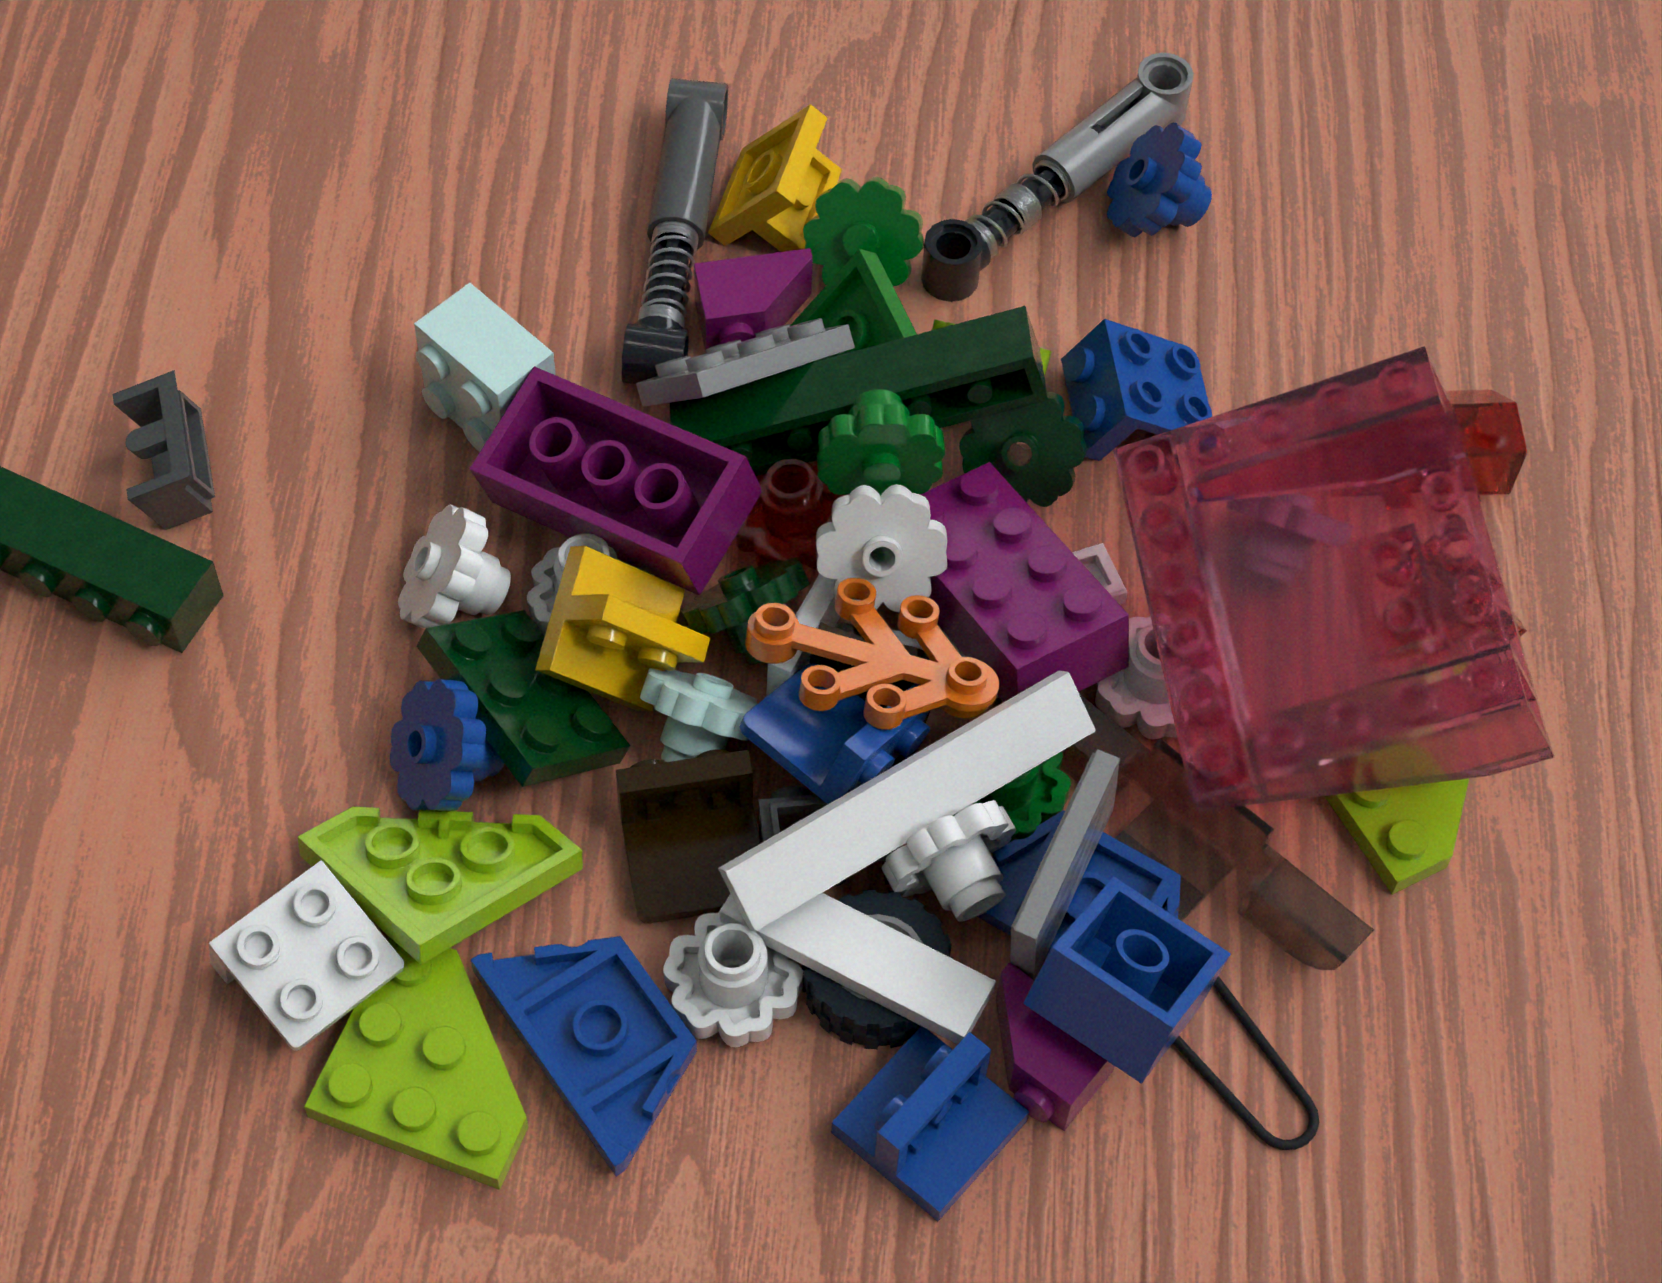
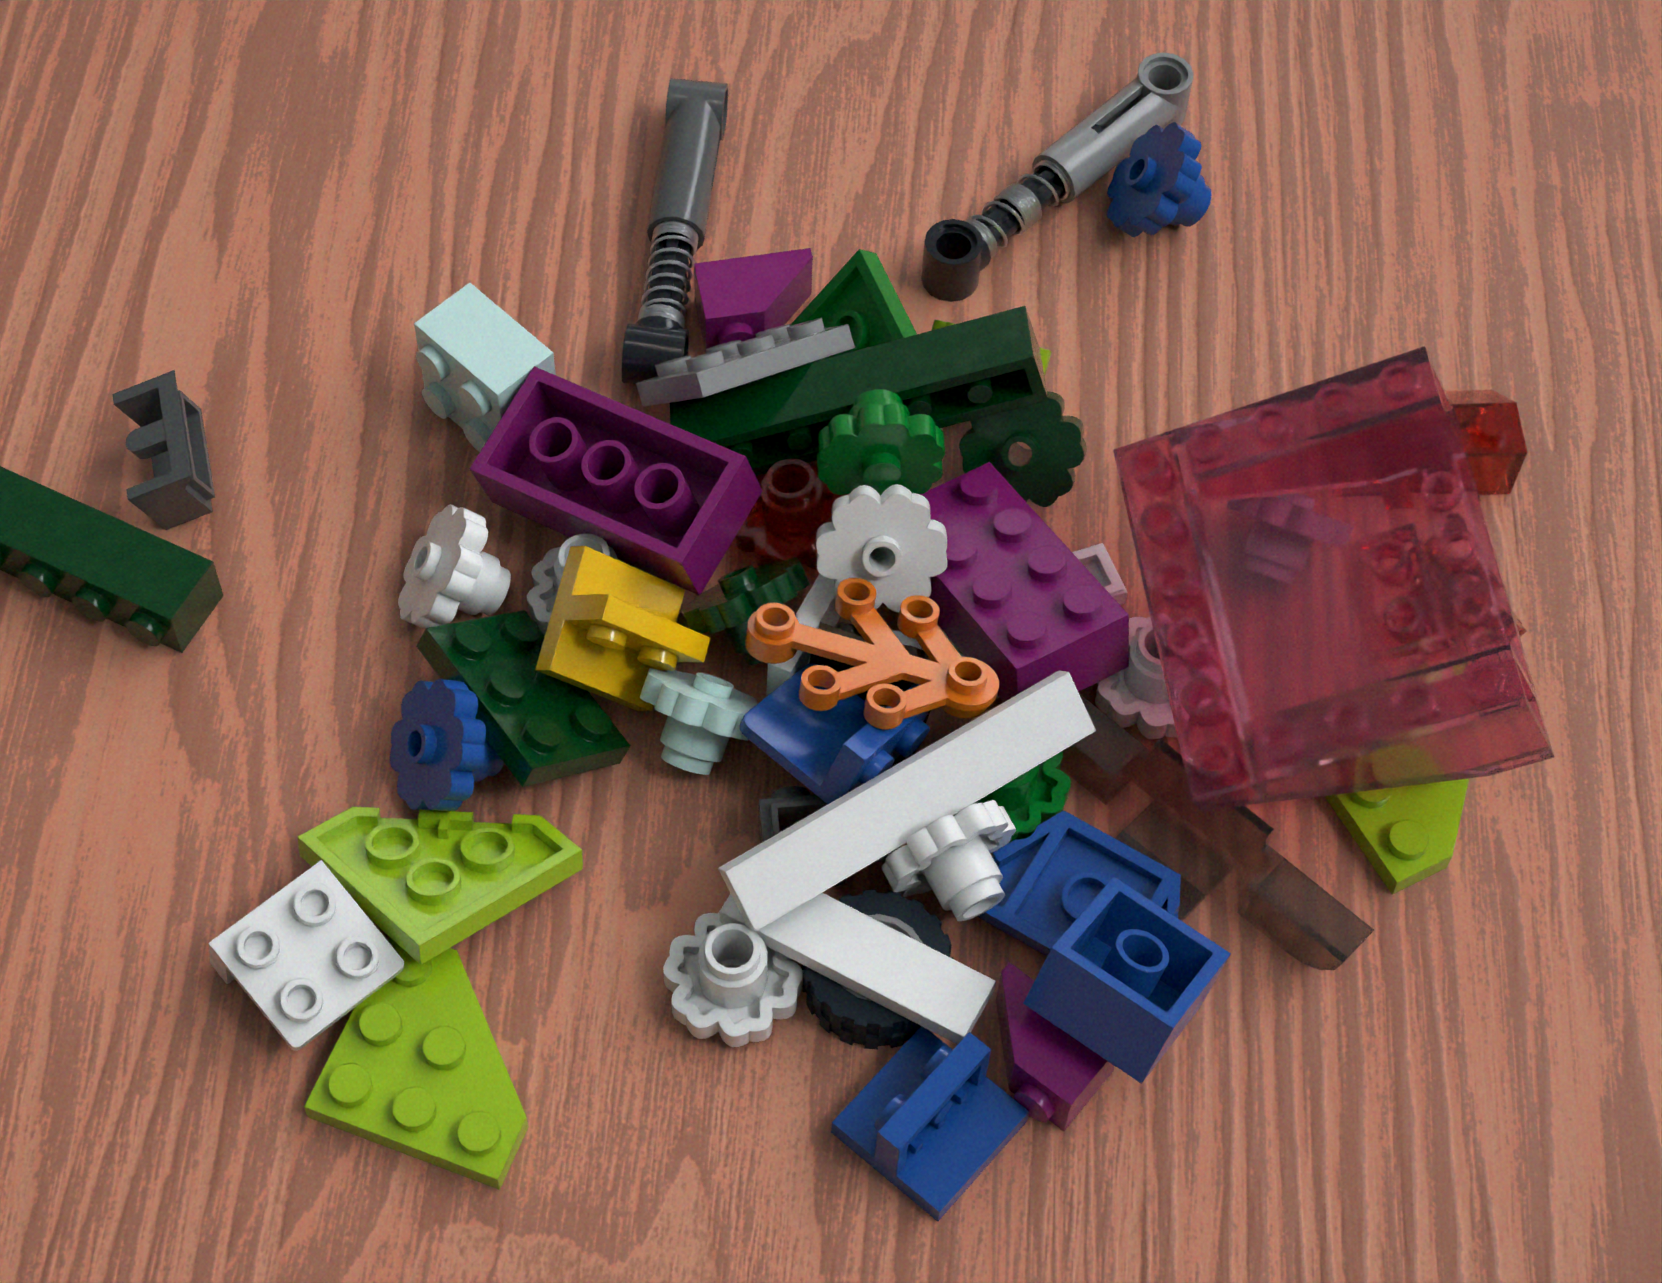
blue wing [470,936,697,1177] -> none
dark brown bracket [616,749,760,923] -> none
yellow bracket [708,104,842,252] -> none
green plant [803,177,924,287] -> none
light grey tile [1010,749,1120,981] -> none
blue bracket [1061,319,1217,461] -> none
black piece [1173,976,1319,1150] -> none

